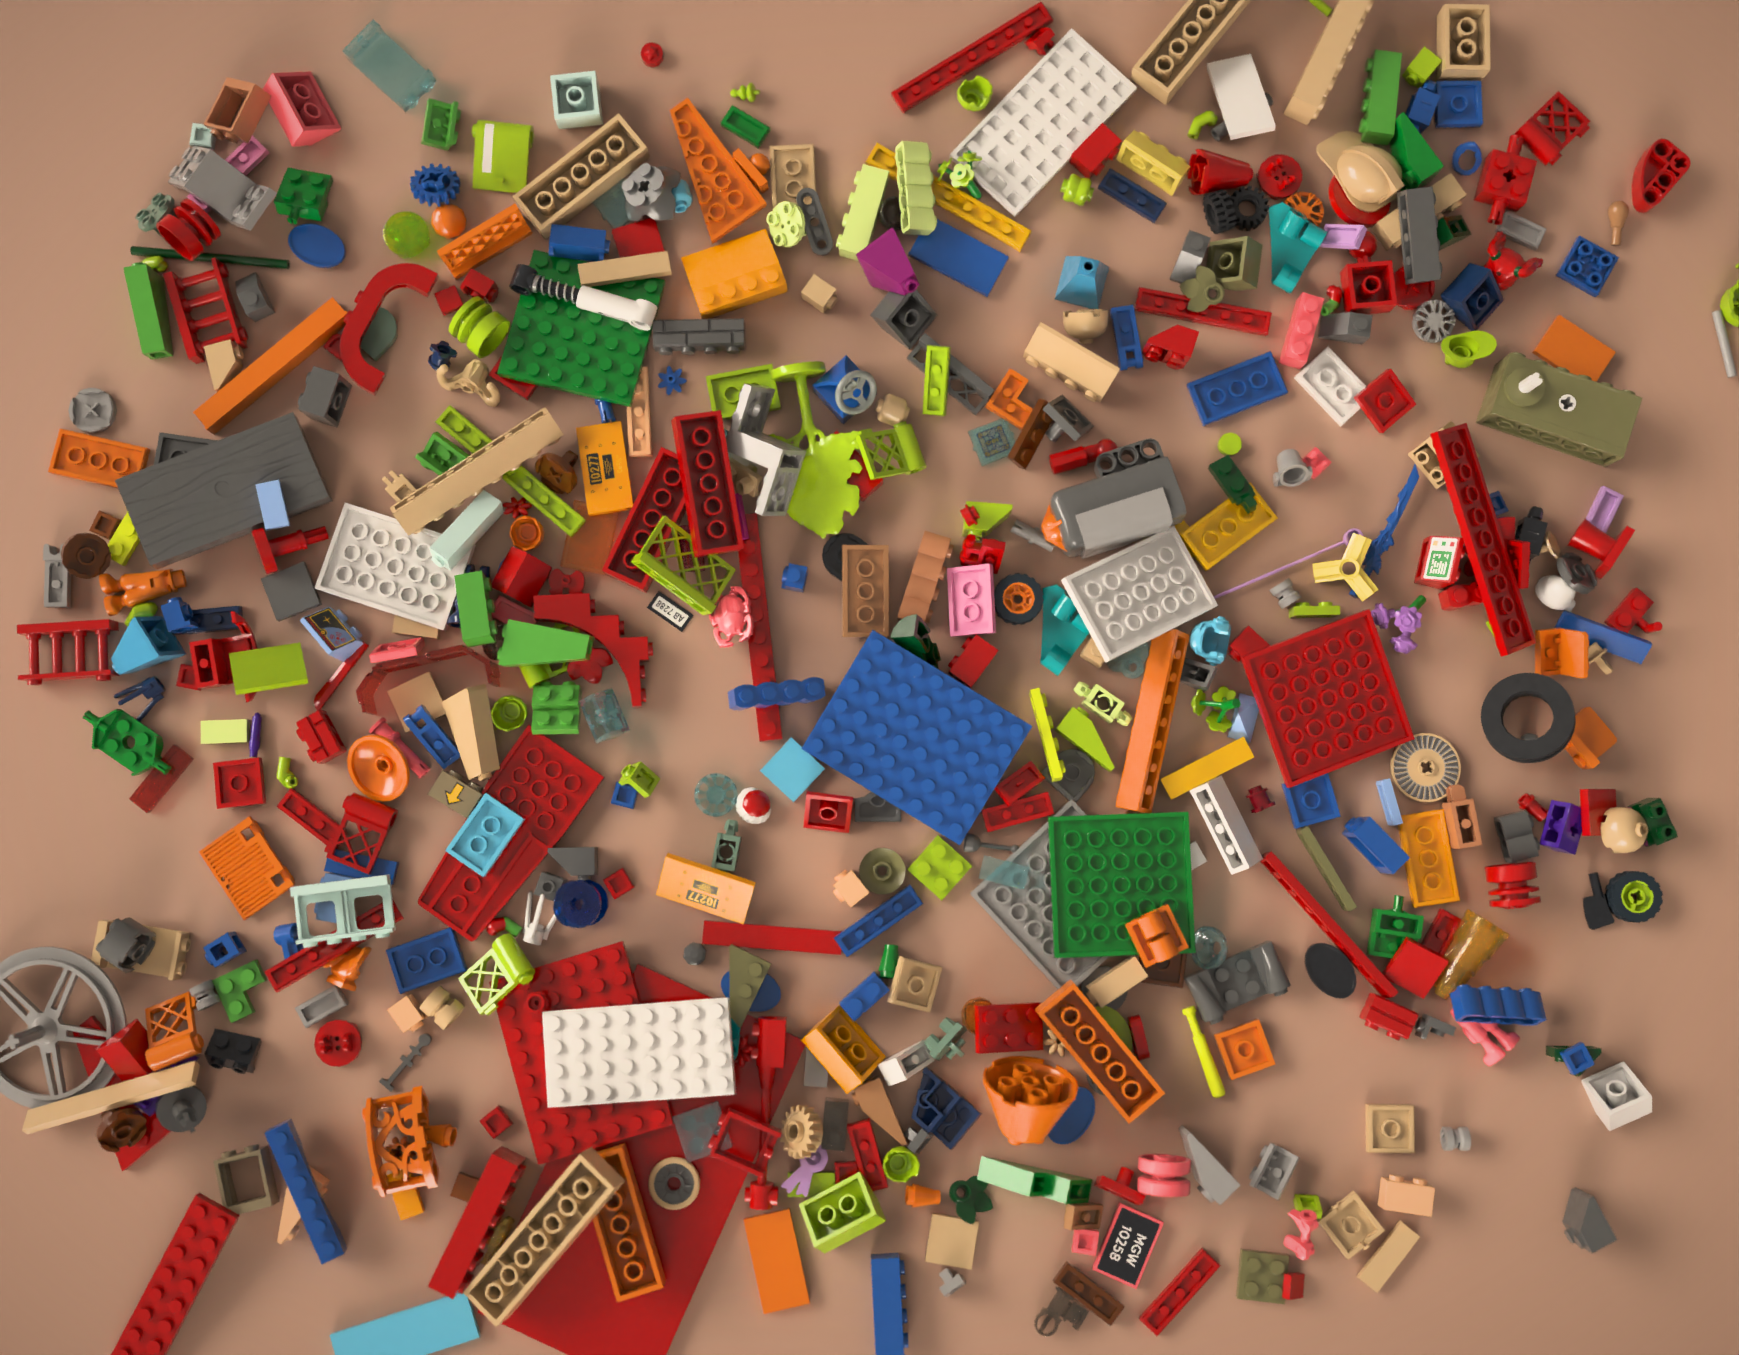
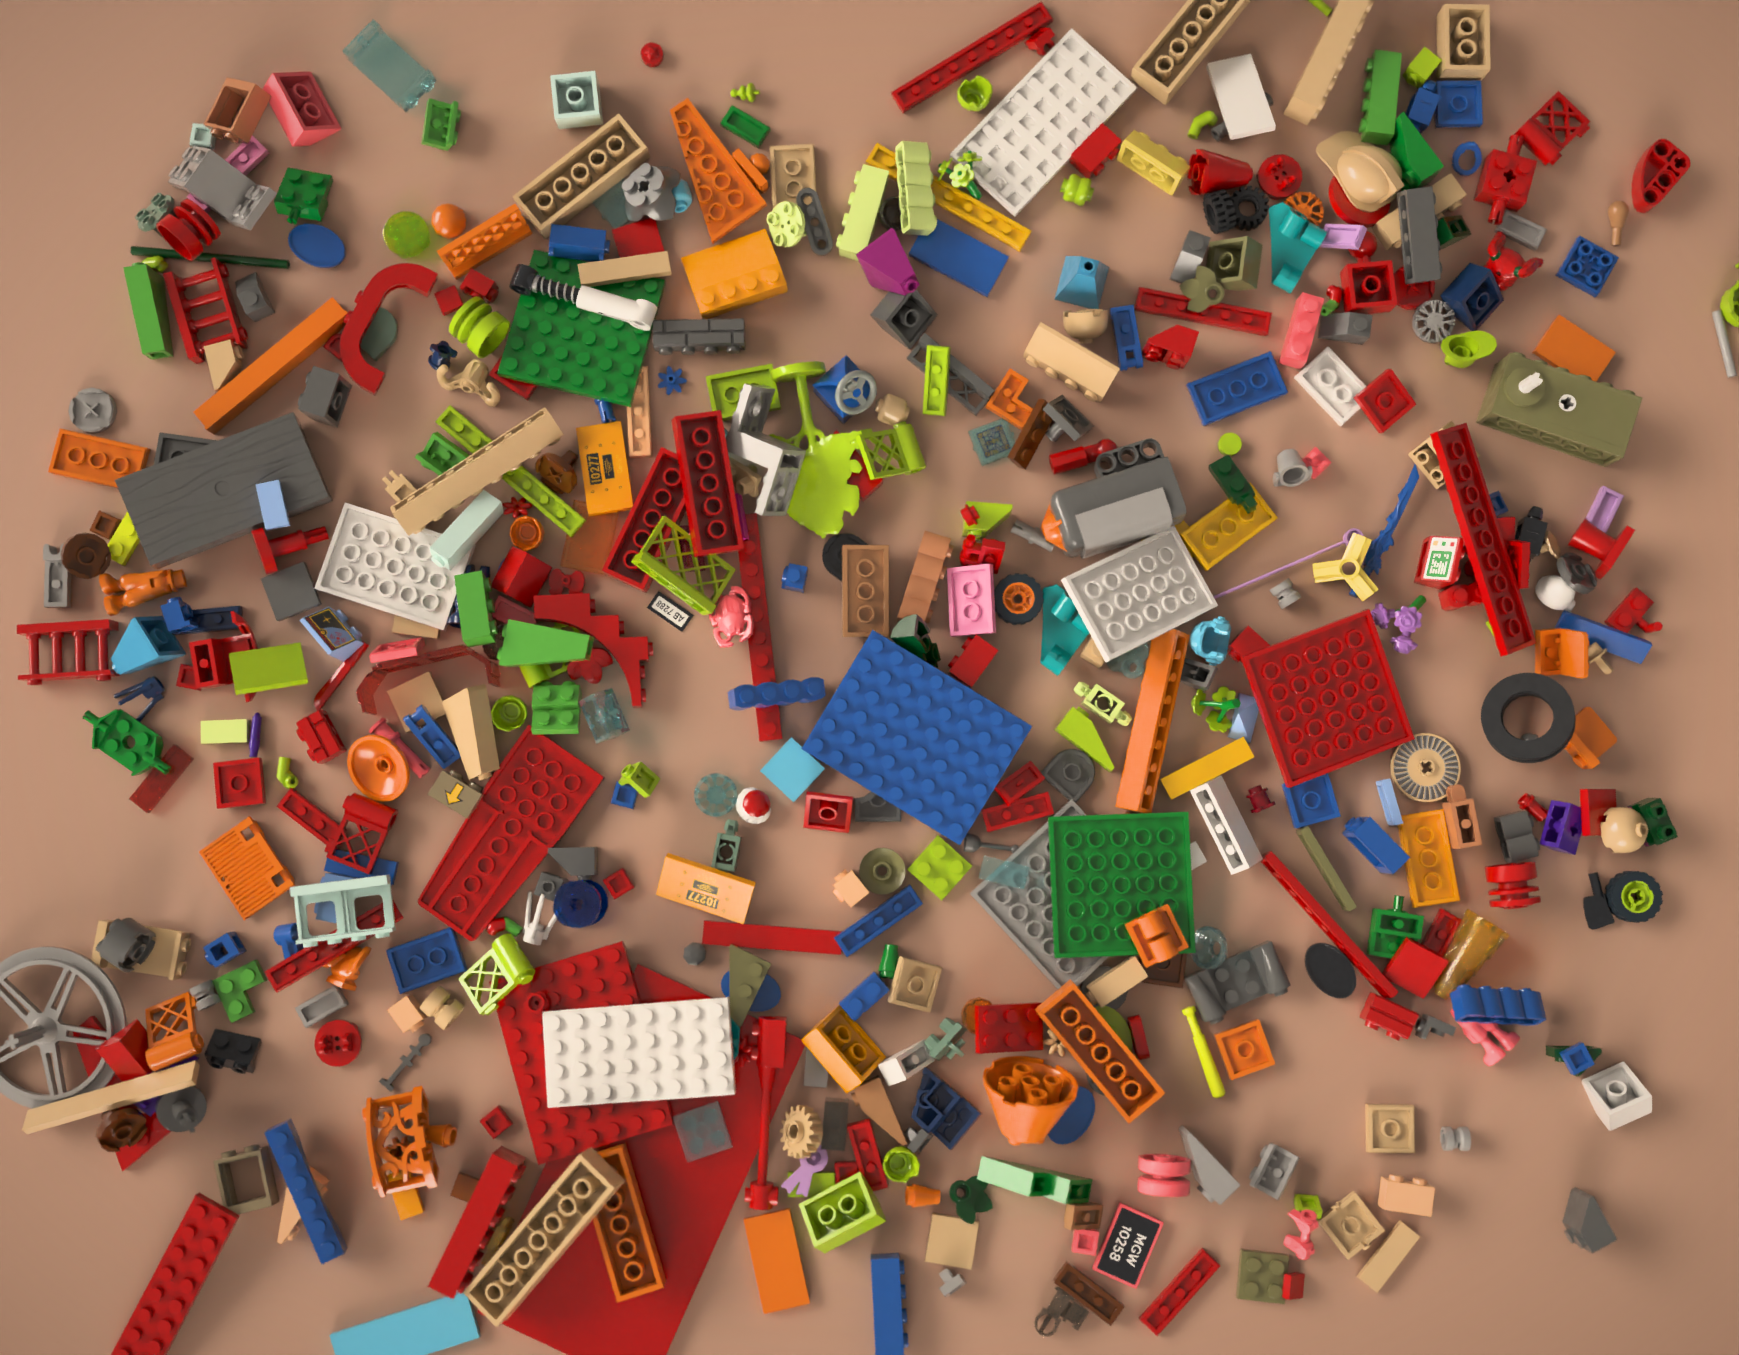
lime arm [124,602,158,627] -> none
blue gear [410,163,461,207] -> none
medium azure plate [445,793,525,877] -> none
lime door [472,120,534,193] -> none
wheel [648,1157,700,1210] -> none
red window [707,1107,782,1178] -> none
tan brick [801,274,838,314] -> none
neon yellow plate [1029,688,1065,782] -> none
red tile [1094,1166,1146,1206] -> none
dark blue tile [1098,168,1167,224] -> none
lime plate [1289,602,1340,618] -> none

